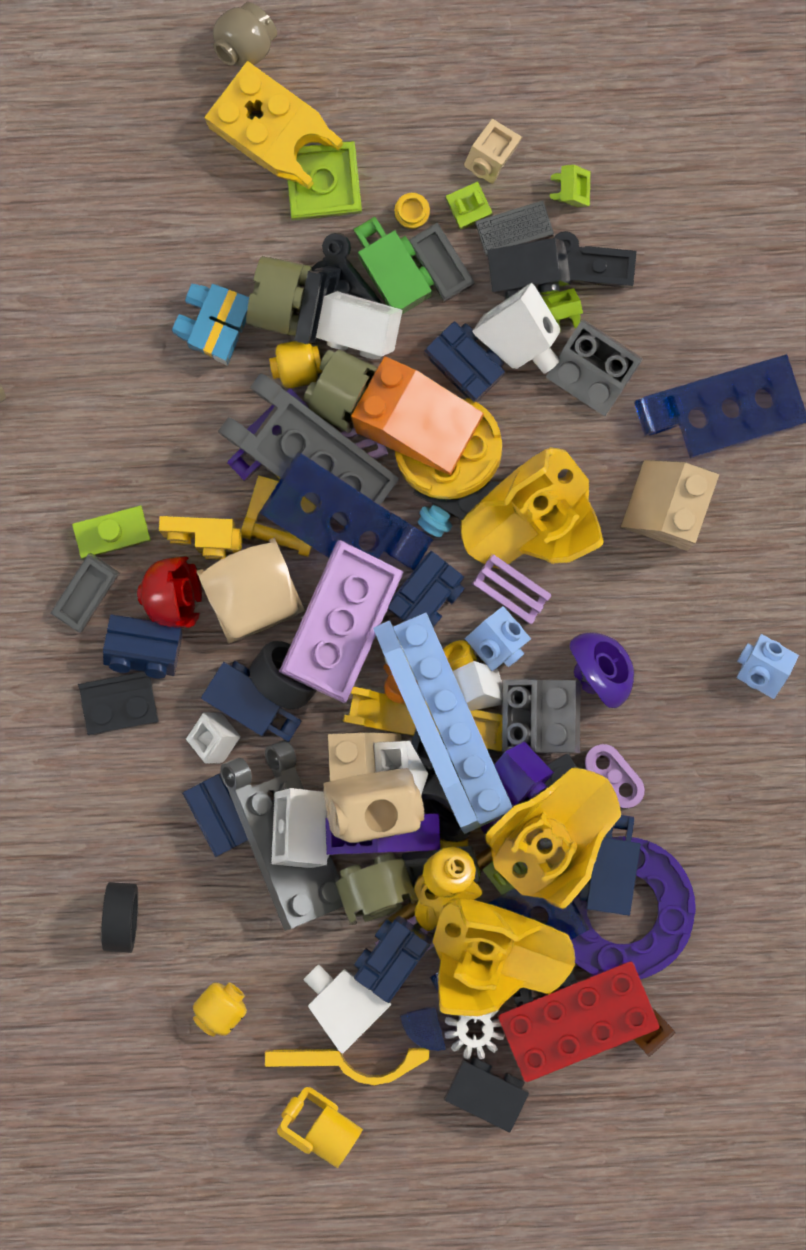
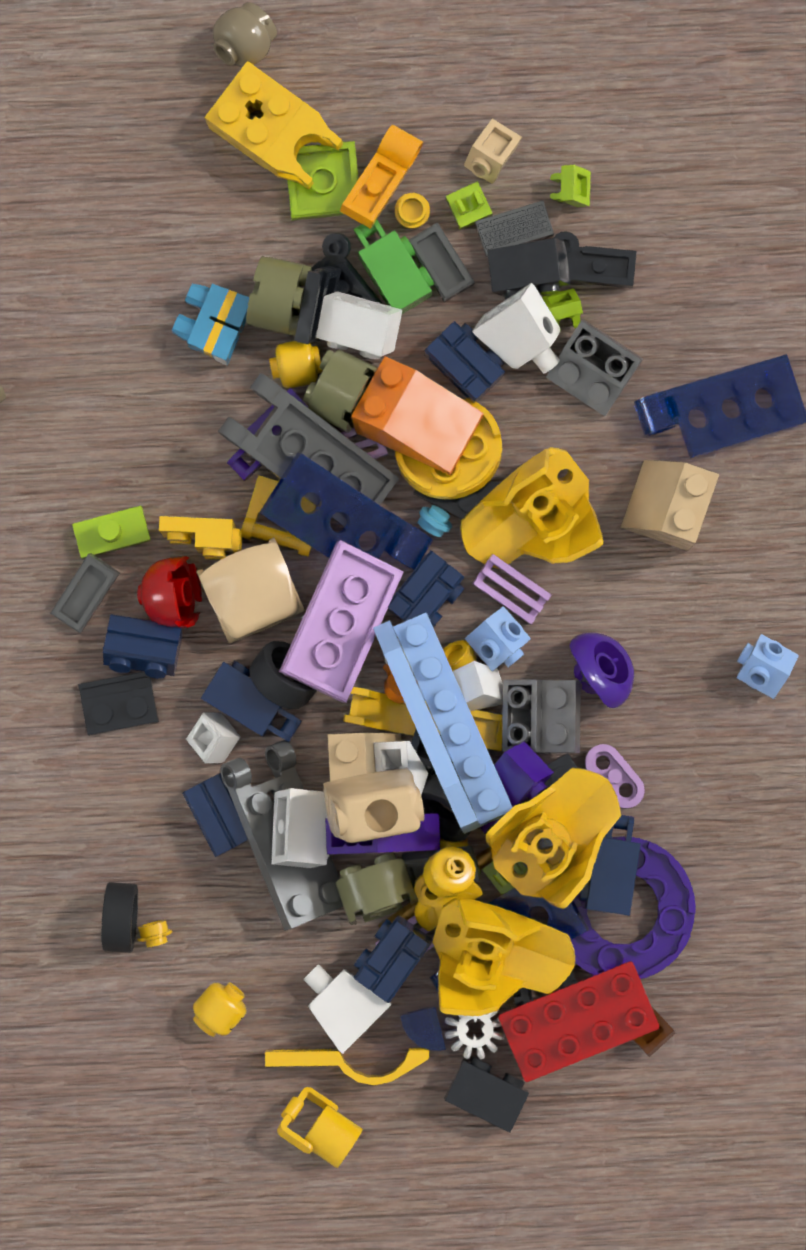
none -> yellow plate [137,919,172,947]
none -> light orange plate [340,124,424,229]

